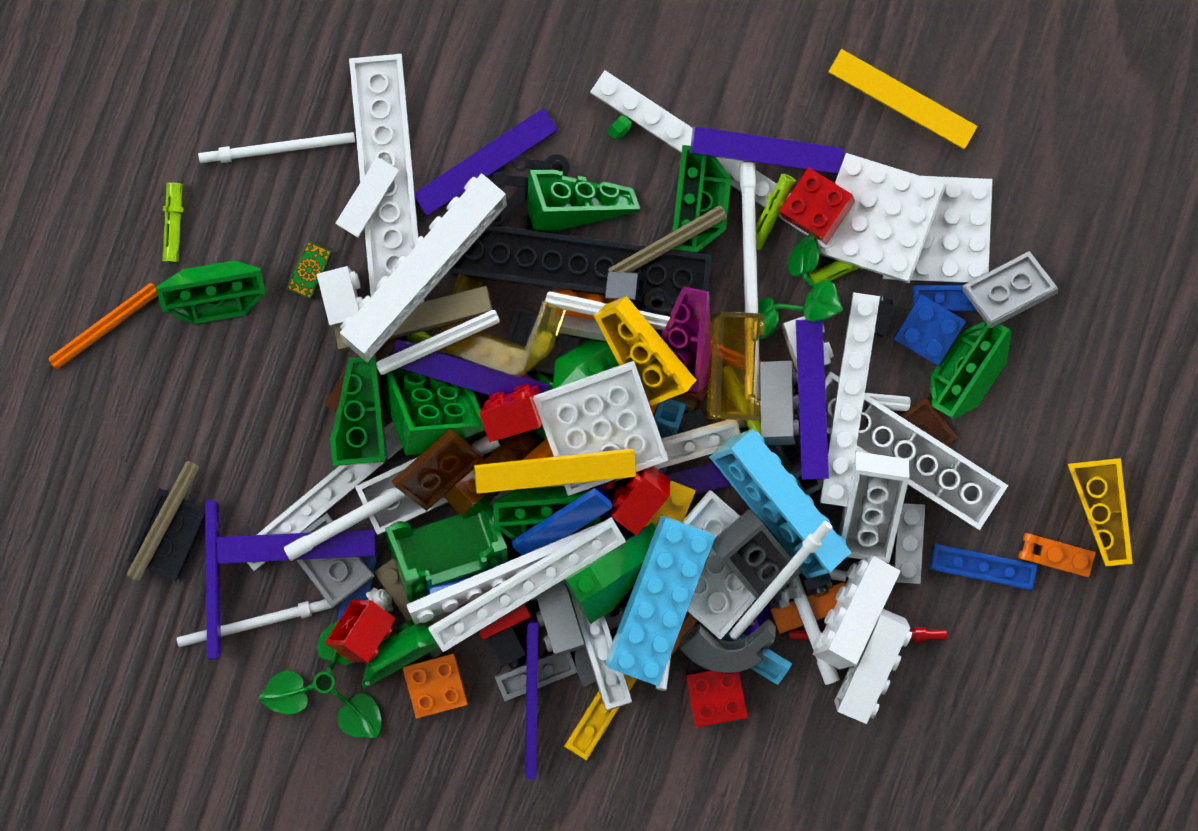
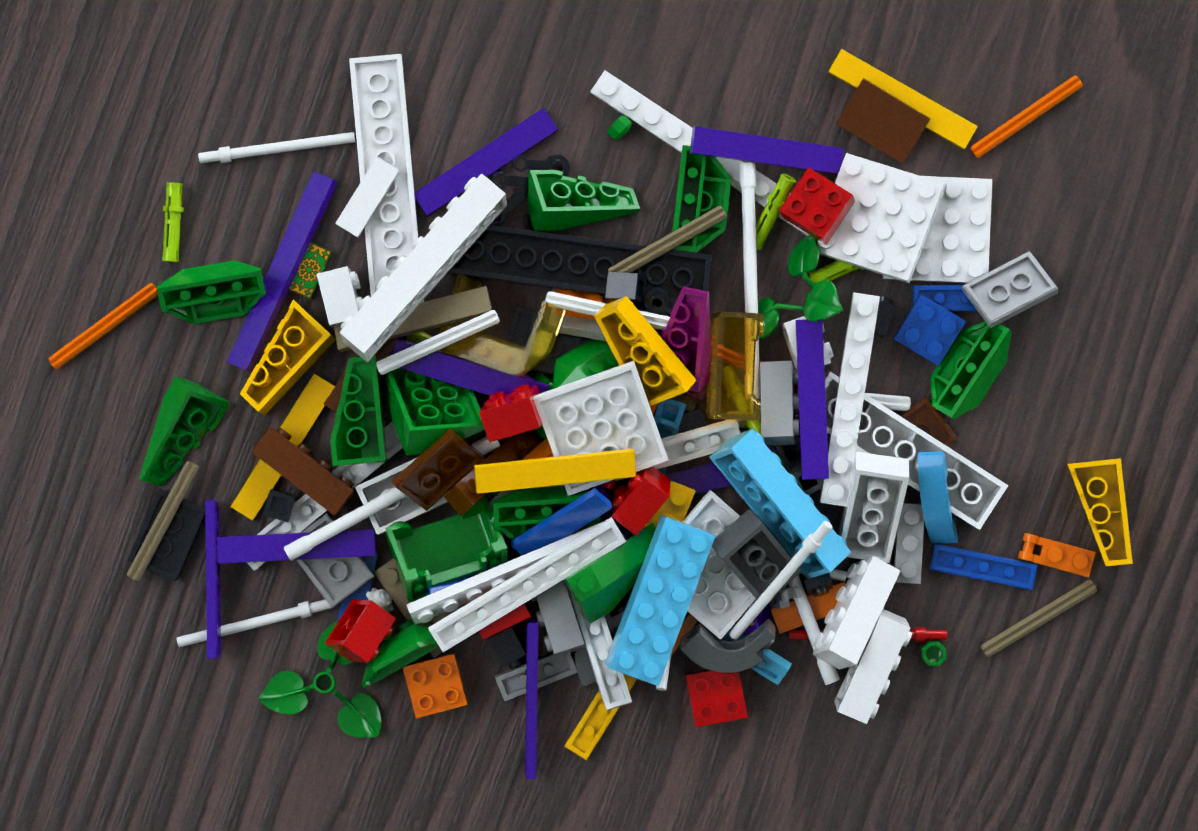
none -> green wedge [139,376,230,486]
none -> dark purple tile [227,171,338,372]
none -> yellow tile [231,374,335,521]
none -> yellow wedge [240,300,336,416]
none -> reddish brown brick [251,427,357,517]
none -> black panel [263,490,298,522]
none -> reddish brown tile [836,78,931,164]
none -> dark azure slope [917,452,958,544]
none -> green tile [921,641,946,666]
none -> orange axle [970,75,1083,158]
none -> dark tan axle [981,580,1097,657]

